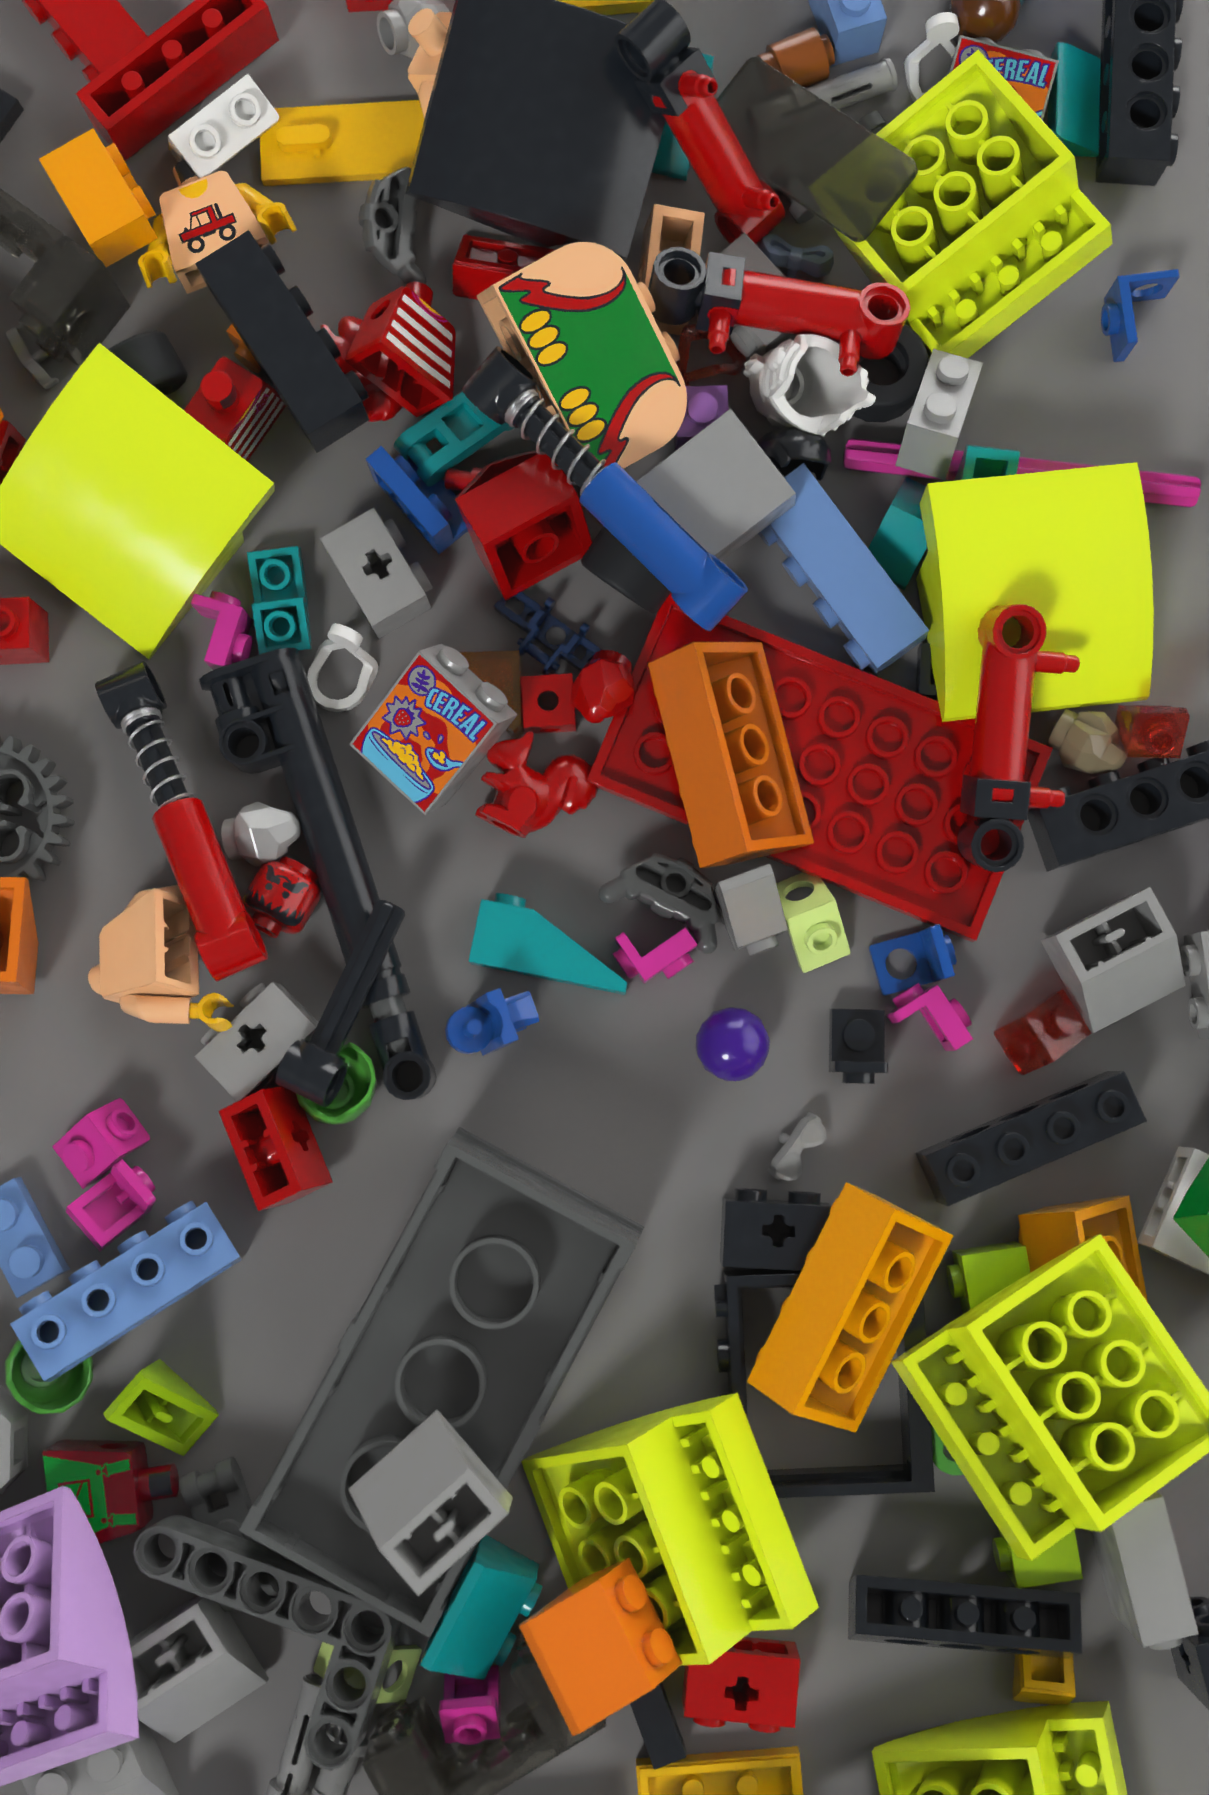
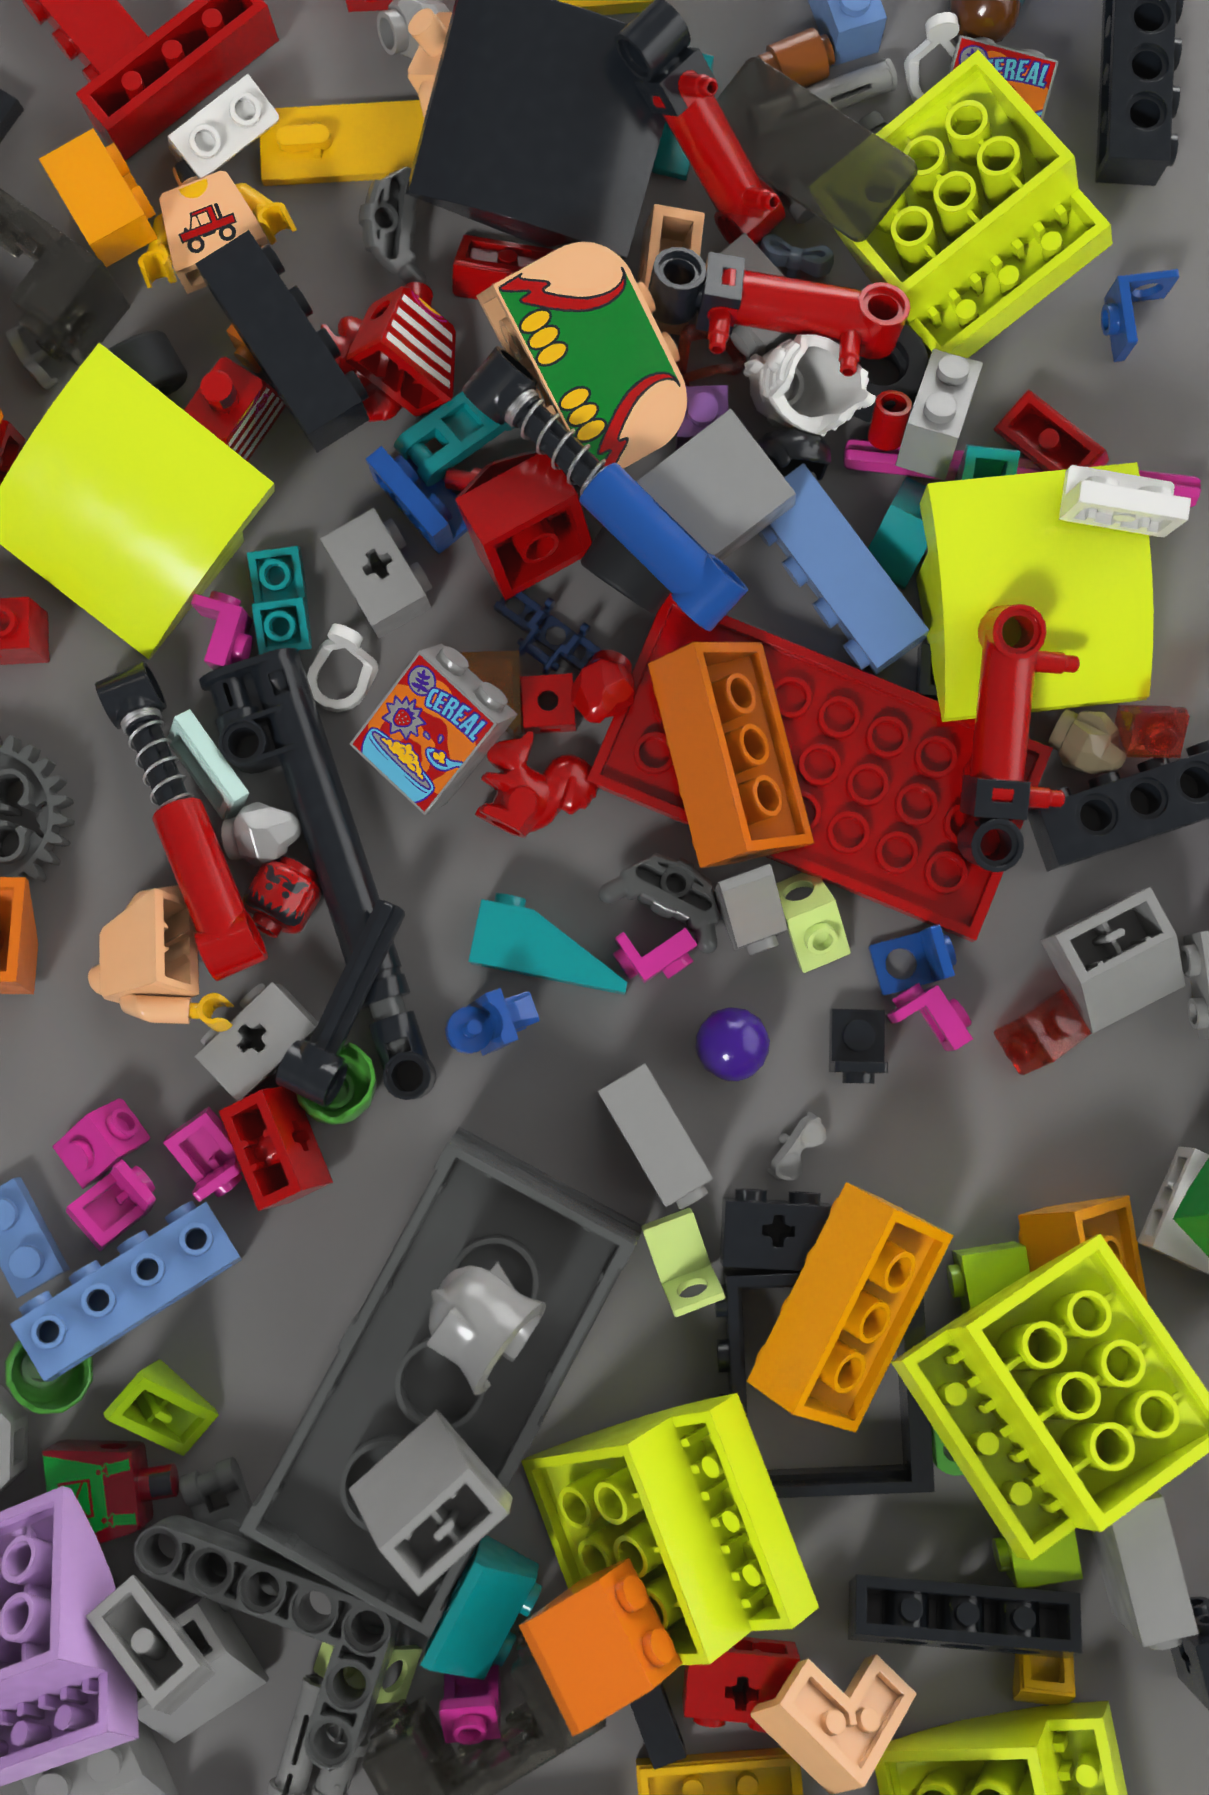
black brick [915,1071,1147,1206] -> none
teal slope [1047,42,1101,157] -> none
none -> light grey slope [86,1575,216,1715]
none -> dark pink bracket [163,1106,243,1202]
none -> light aqua tile [167,709,249,820]
none -> light grey helmet [427,1262,546,1395]
none -> light grey brick [598,1063,713,1209]
none -> yellowish green bracket [641,1208,726,1317]
none -> light nougat panel [750,1654,917,1795]
none -> red hinge [868,390,912,451]
none -> red slope [993,389,1109,472]
none -> white bracket [1059,465,1191,538]

